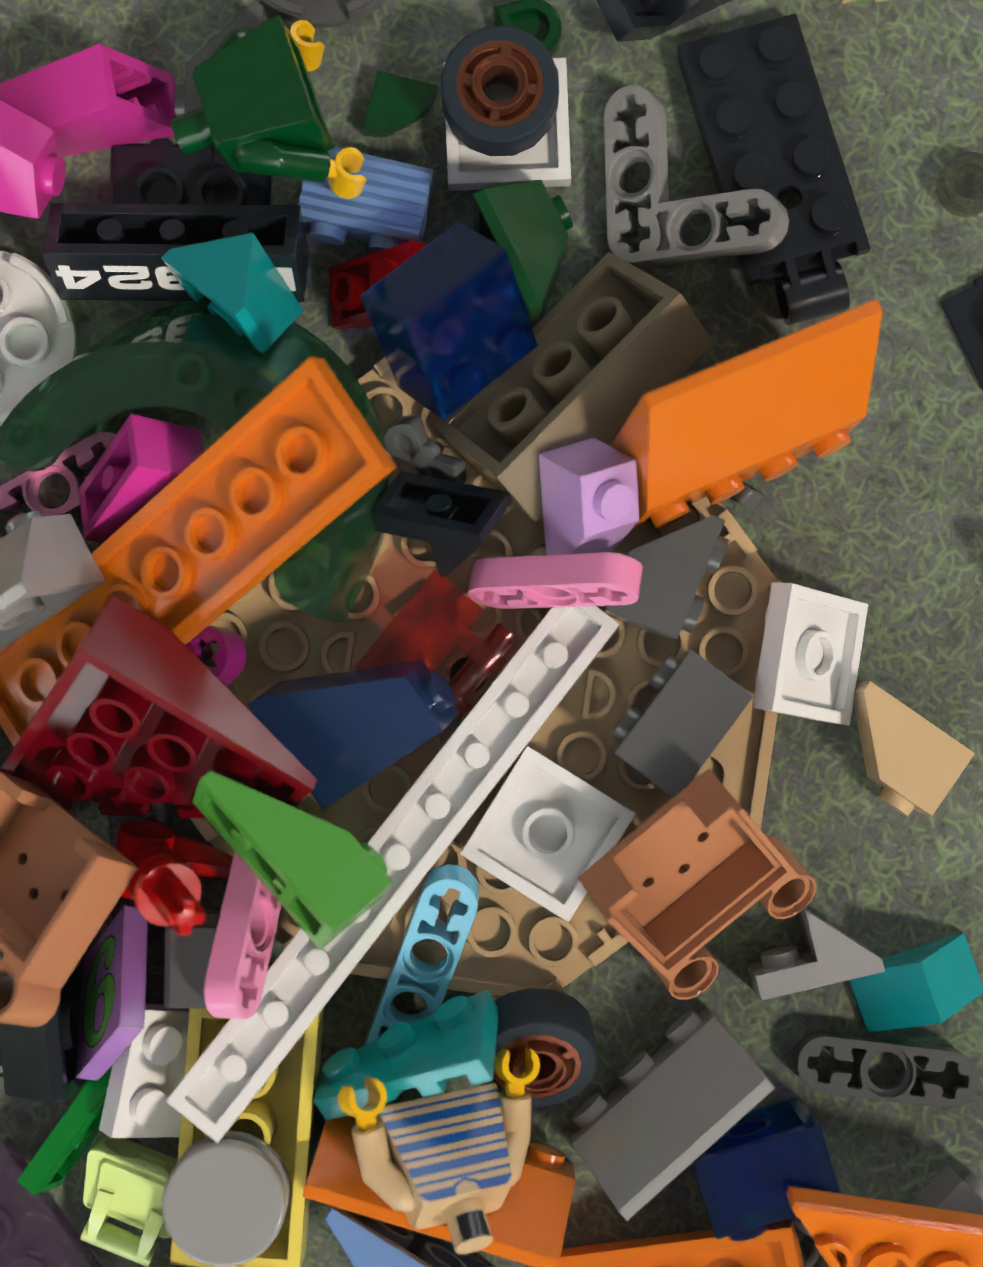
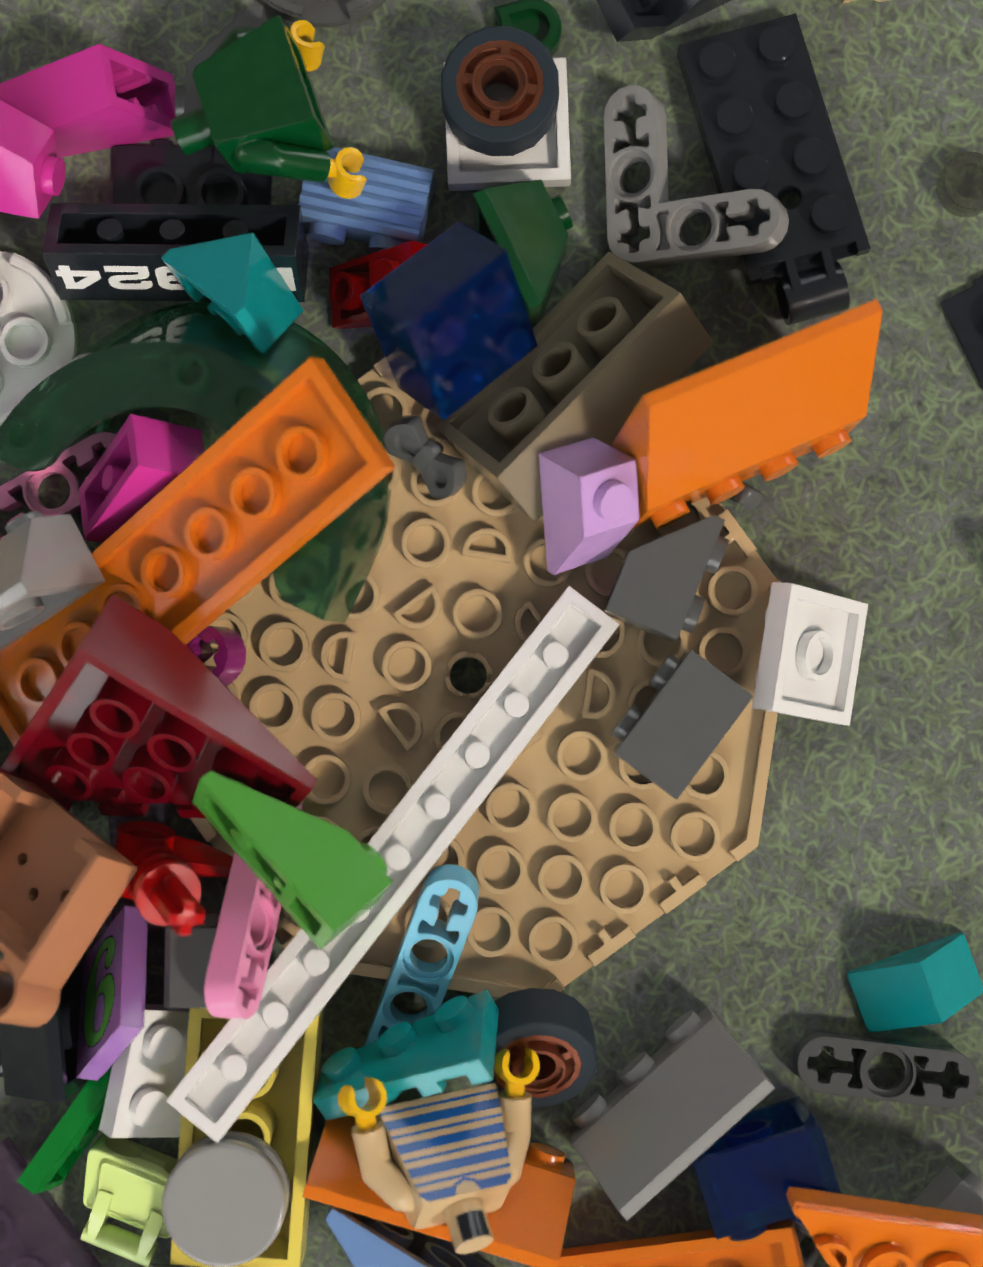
dark blue slope [247,660,459,810] -> none
clear red plate [354,569,518,736] -> none
dark green tile [363,71,438,137] -> none
black slope [369,471,512,577] -> none
white plate [460,746,636,922] -> none
bright pink beam [467,552,643,609] -> none
nougat piece [577,768,817,1000] -> none
light grey slope [747,908,885,1001] -> none
tan slope [853,681,975,817] -> none

